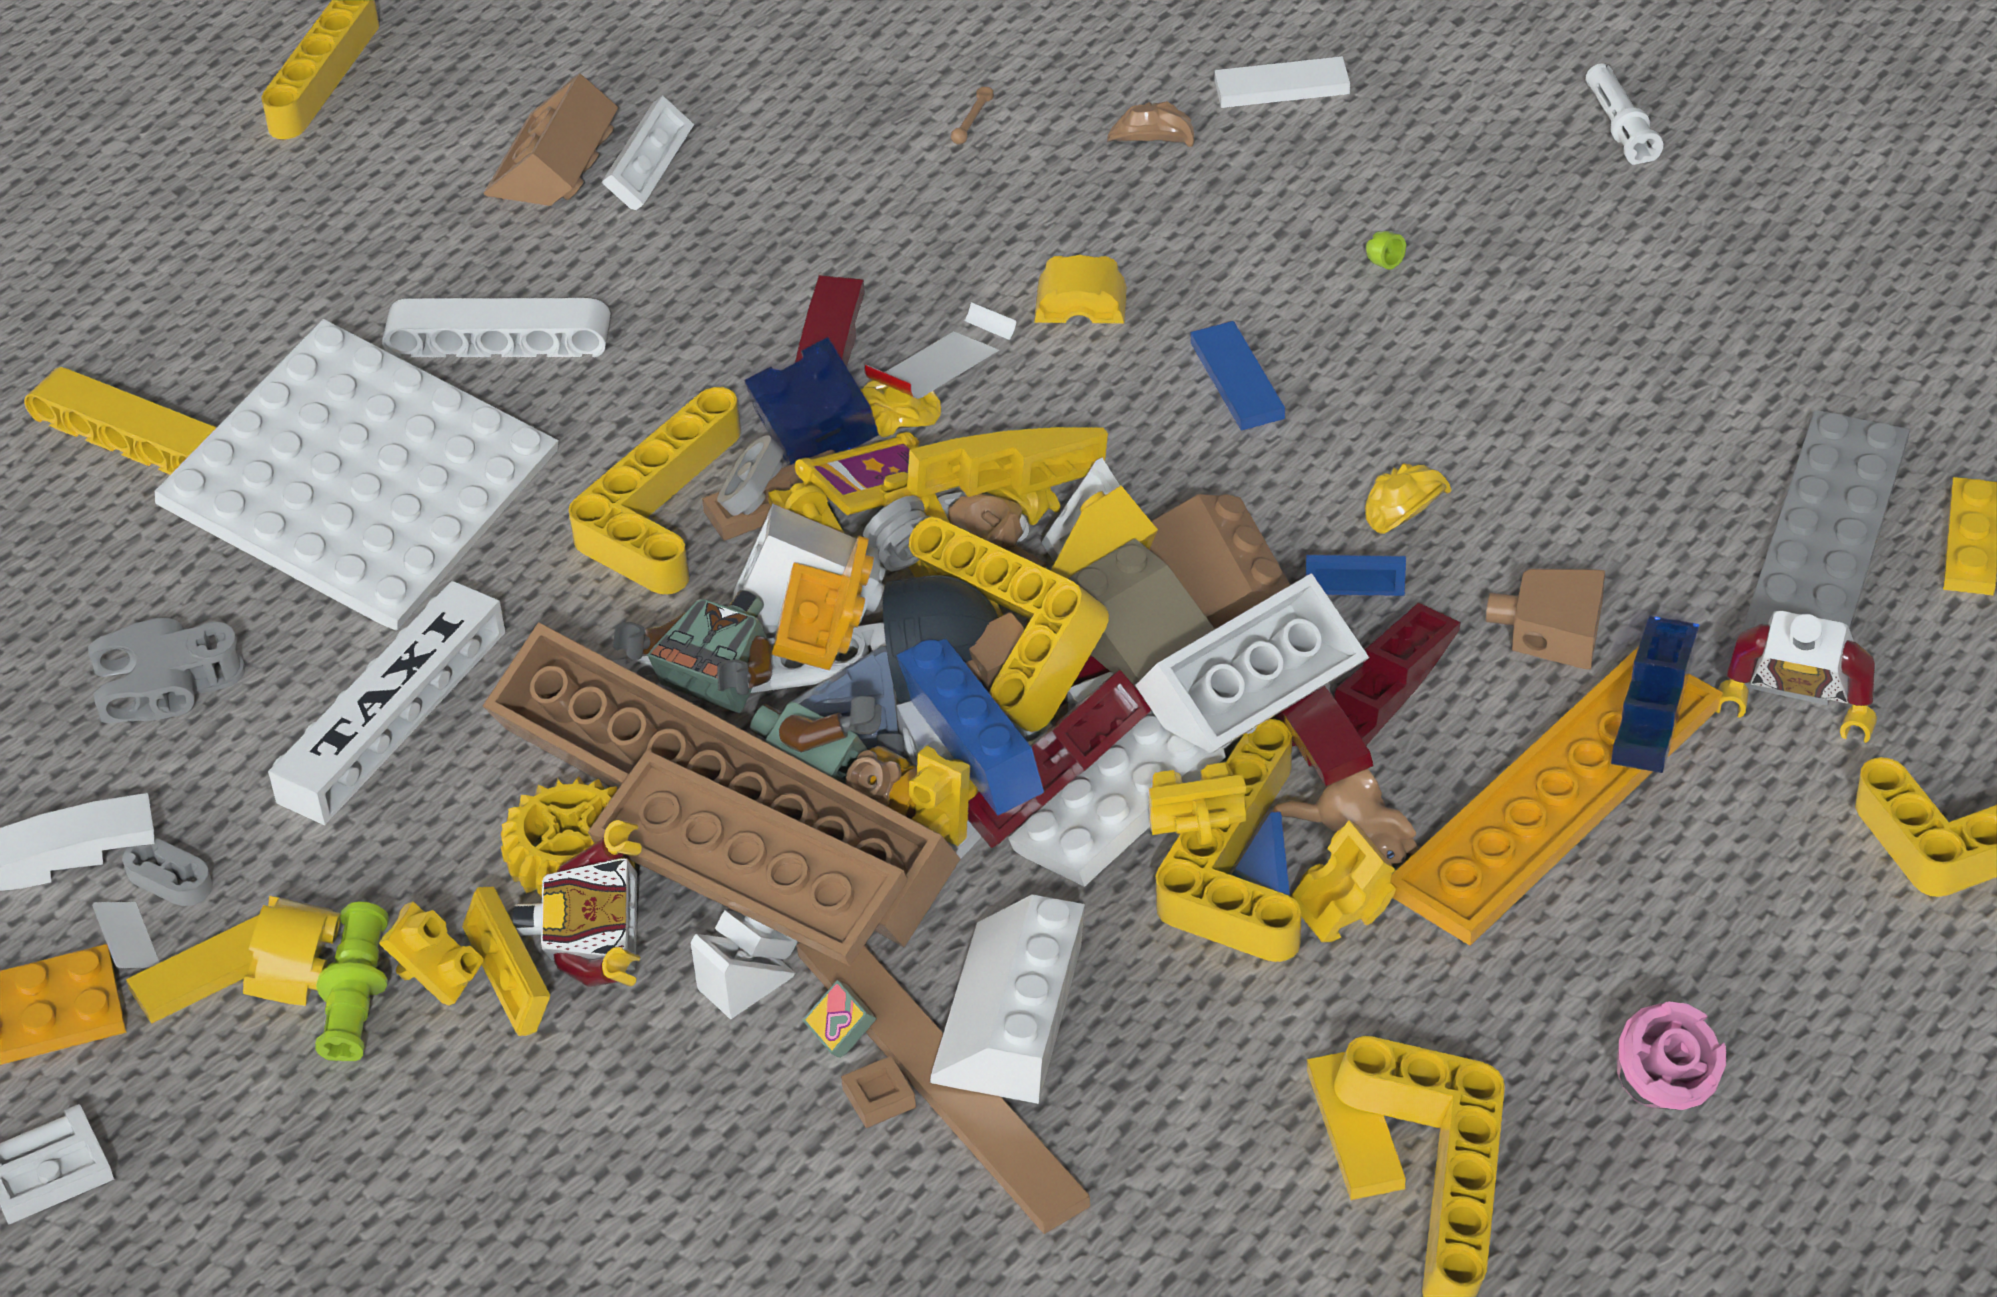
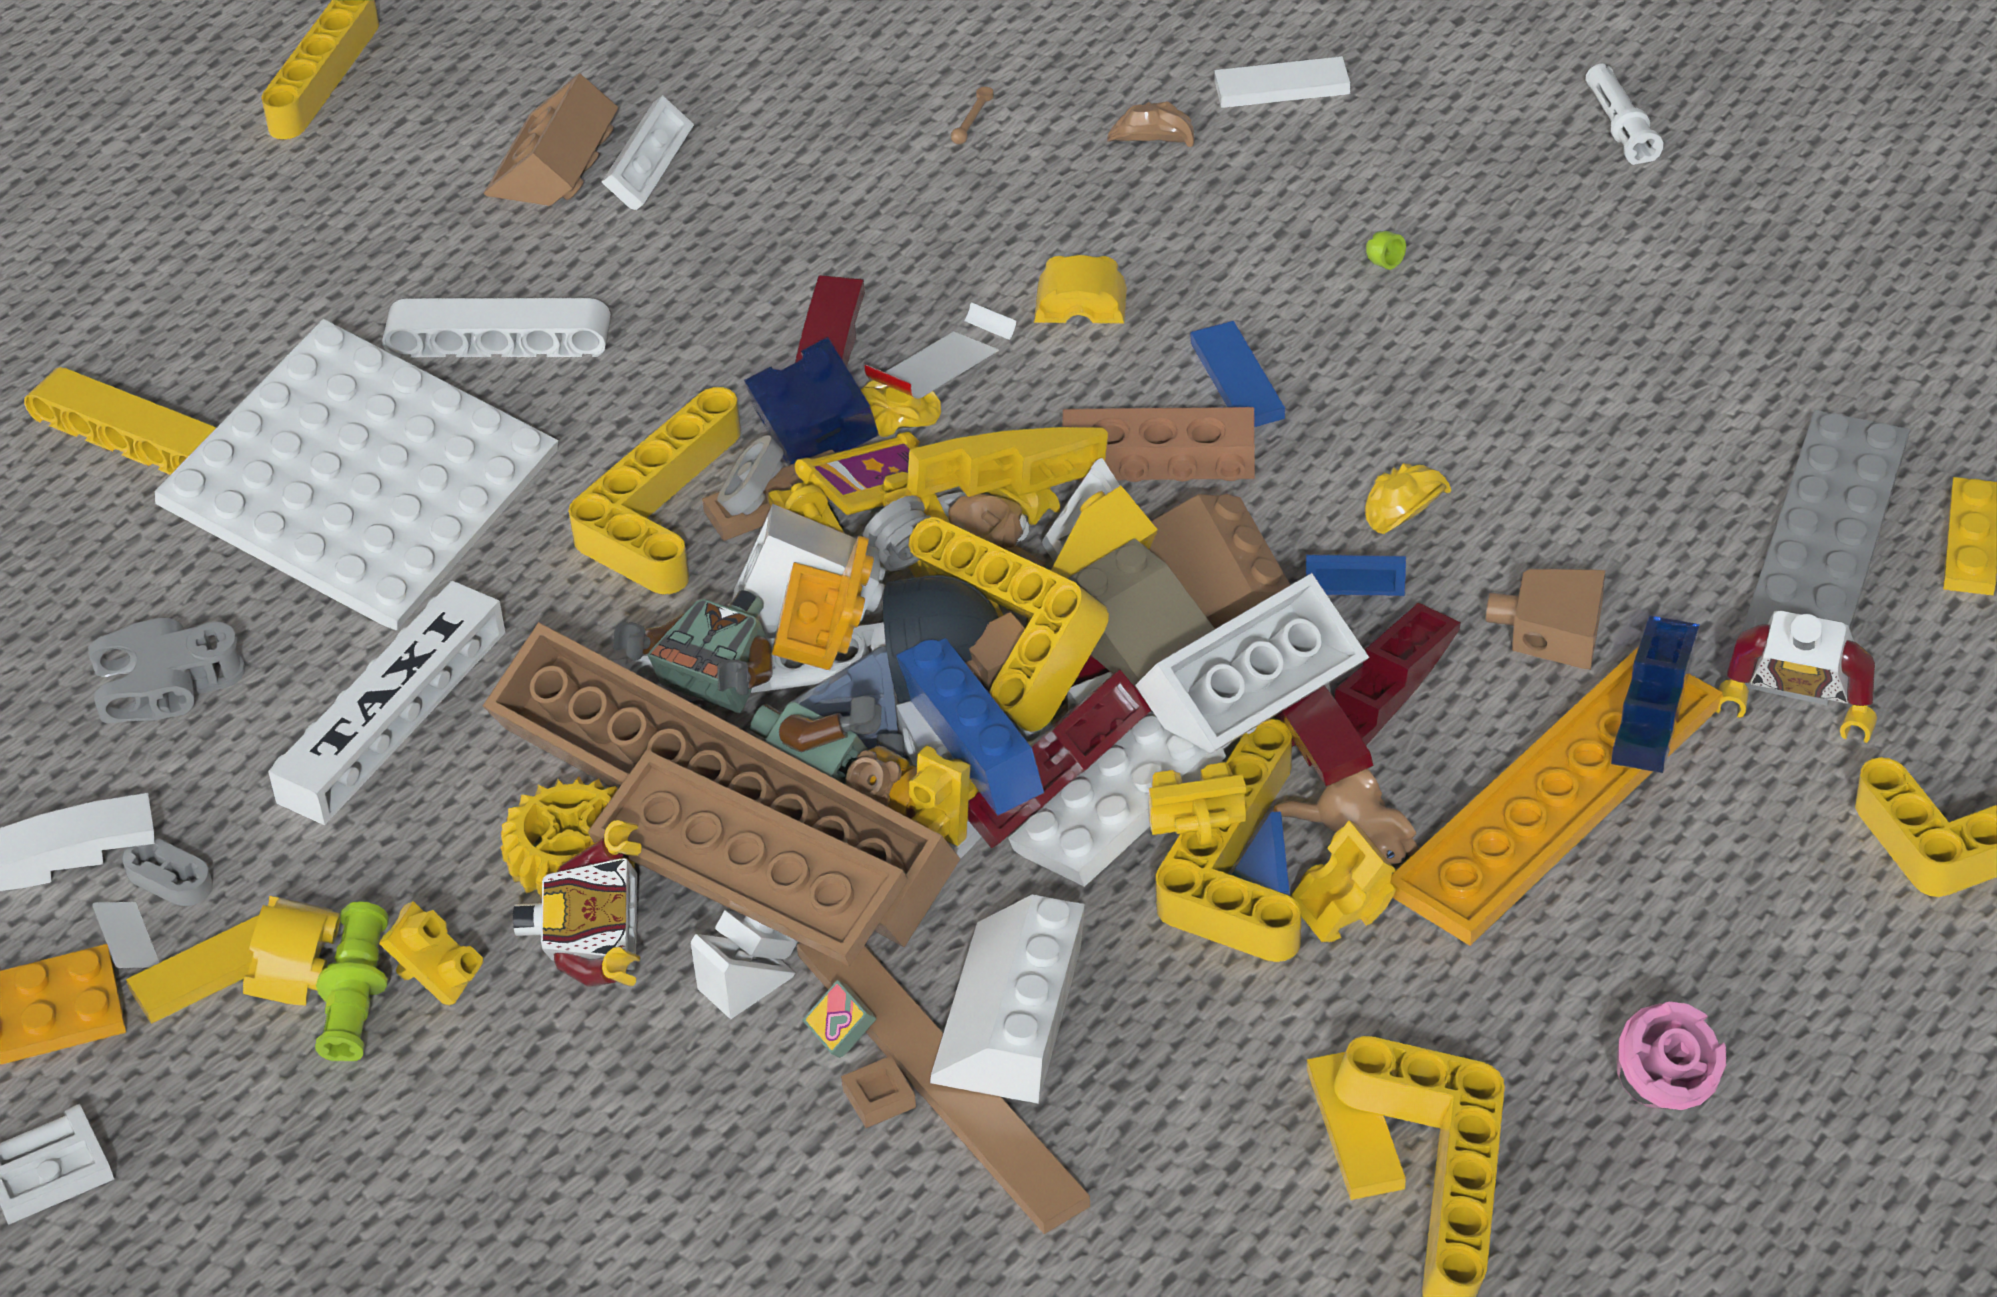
yellow tile [462,887,550,1036] -> none
none -> nougat brick [1062,407,1255,482]

